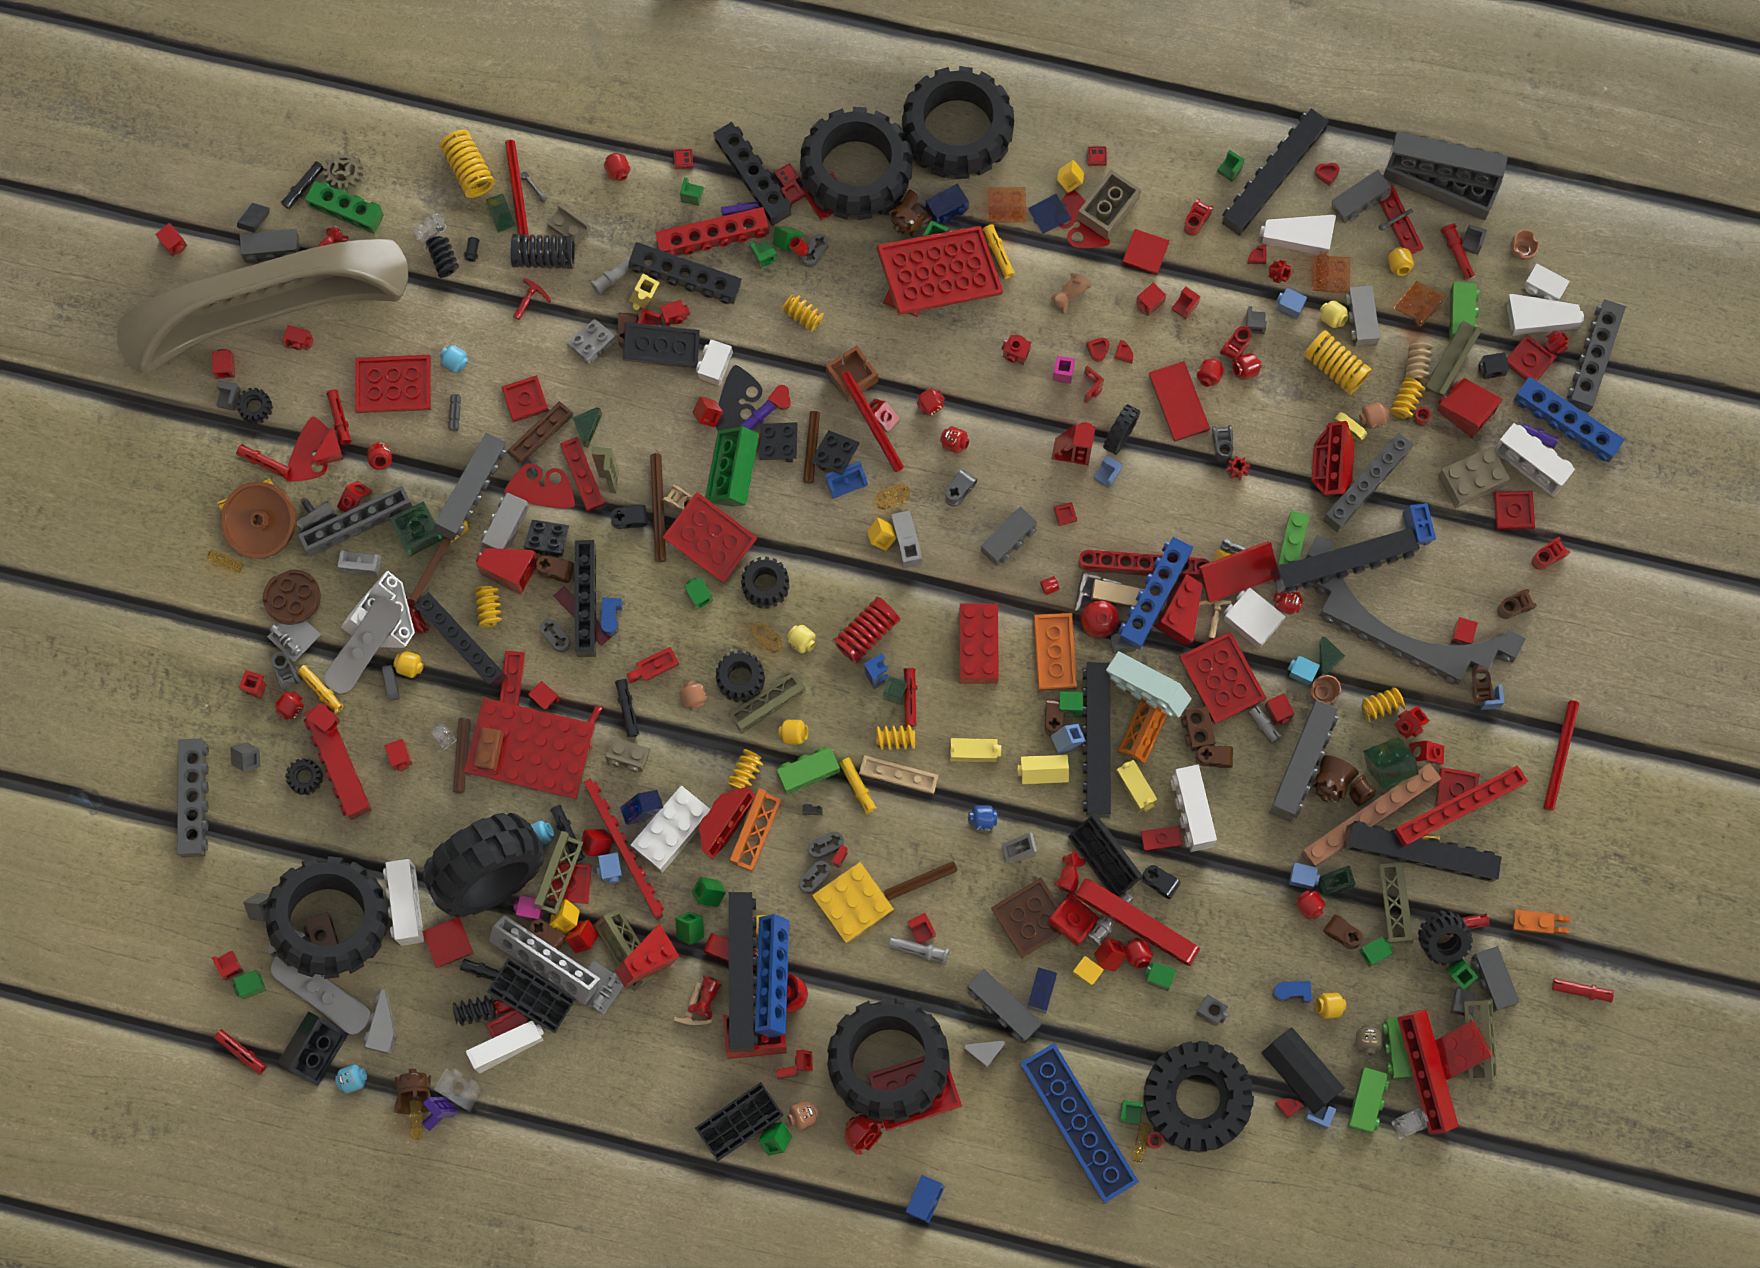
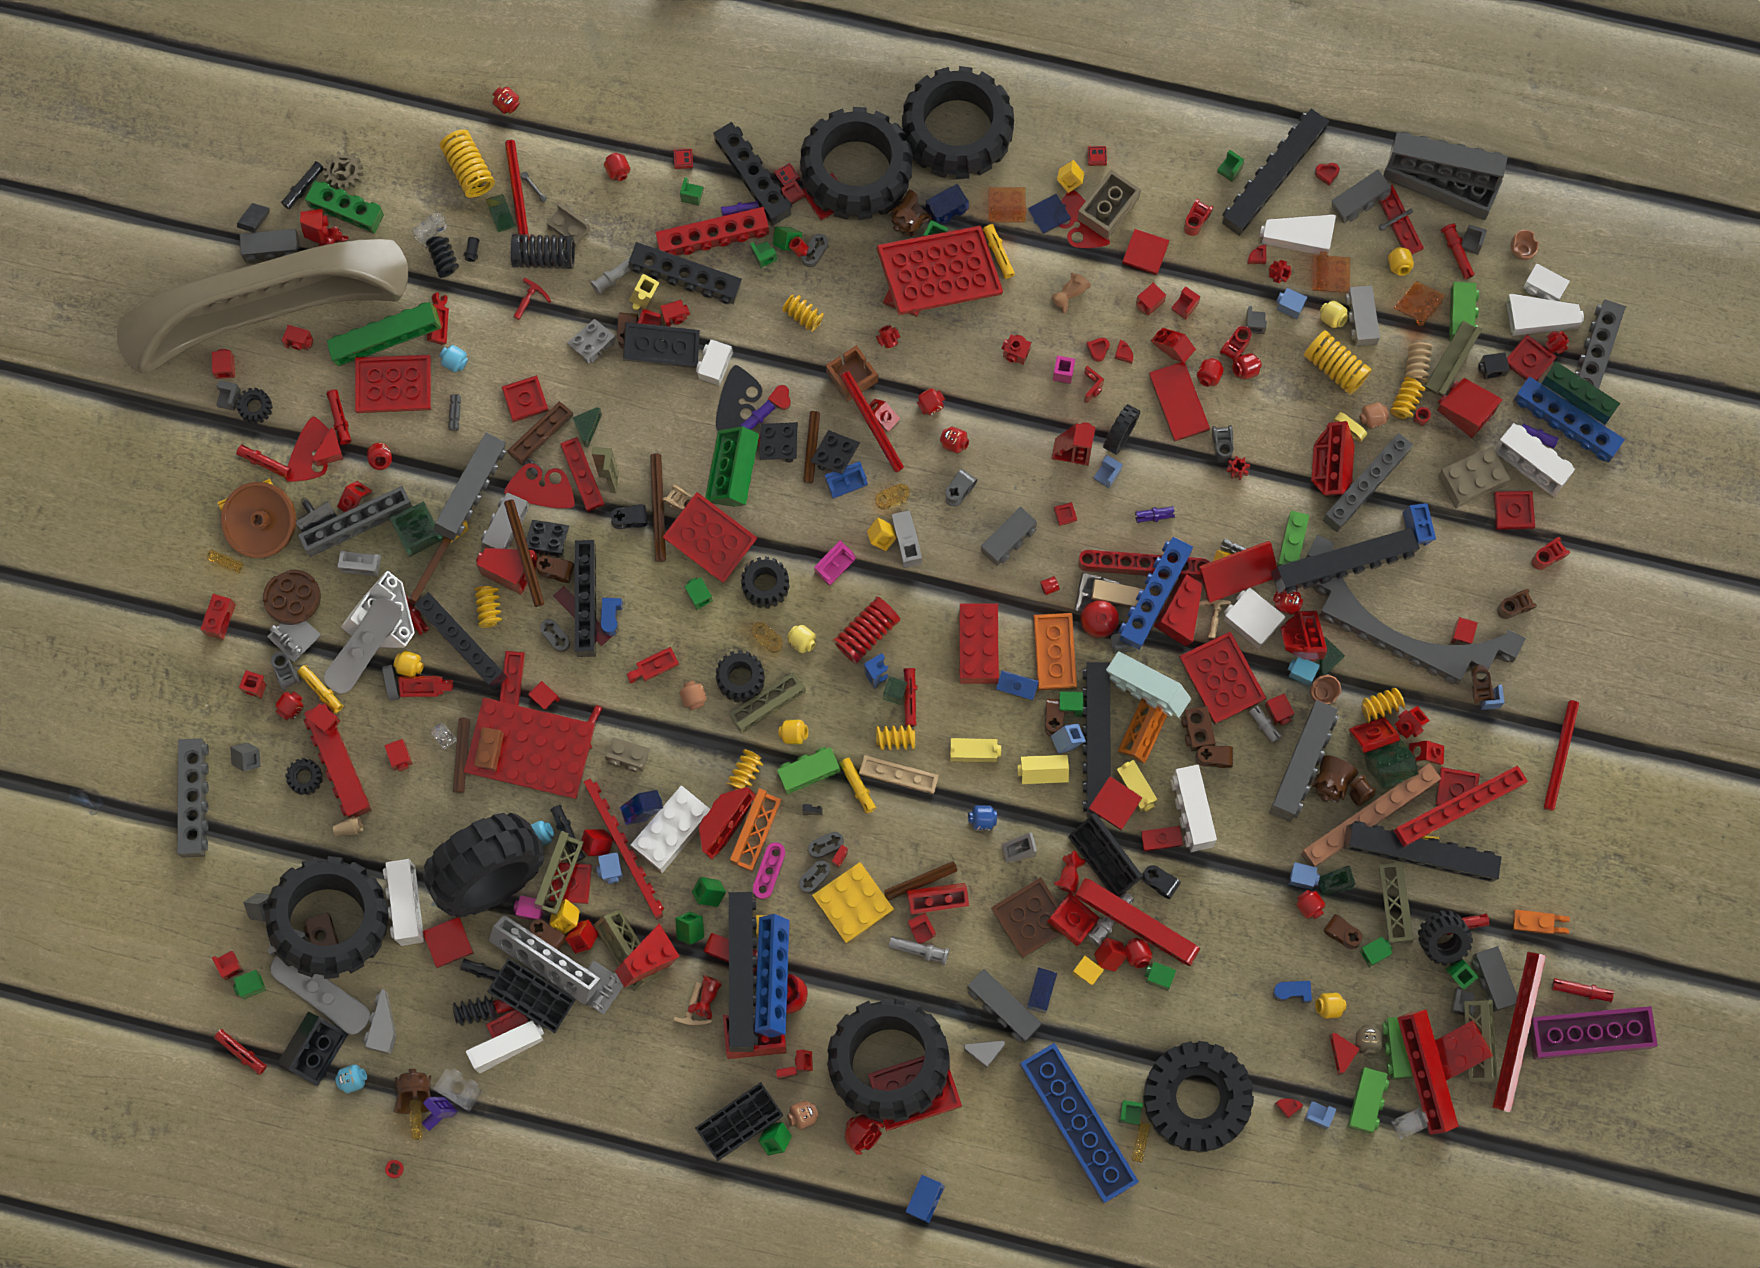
red brick [155,223,187,257] -> none
black pin [615,679,640,738] -> none
red panel [693,396,723,427] -> none
red hose [1147,1132,1164,1149] -> none
dark grey brick [1196,994,1229,1026] -> none
black piece [1261,1027,1345,1114] -> none
none -> red brick [200,594,236,640]
none -> red slope [300,209,329,245]
none -> green brick [327,302,442,367]
none -> tan cone [333,816,363,837]
none -> red bush [385,1160,404,1179]
none -> red hinge [398,676,453,697]
none -> red plate [427,292,449,345]
none -> red head [492,86,520,114]
none -> reddish brown axle [504,499,544,607]
none -> dark pink plate [753,842,786,900]
none -> dark pink hinge [814,540,856,586]
none -> red gear [876,325,901,348]
none -> red brick [906,883,969,914]
none -> blue plate [996,670,1039,700]
none -> red tile [1088,777,1143,831]
none -> dark purple pin [1135,506,1175,523]
none -> red slope [1151,327,1196,363]
none -> red wedge [1280,610,1327,661]
none -> red slope [1329,1033,1359,1075]
none -> red tile [1349,717,1400,753]
none -> red plate [1492,952,1546,1112]
none -> magenta brick [1529,1006,1658,1060]
none -> dark green brick [1542,361,1620,425]

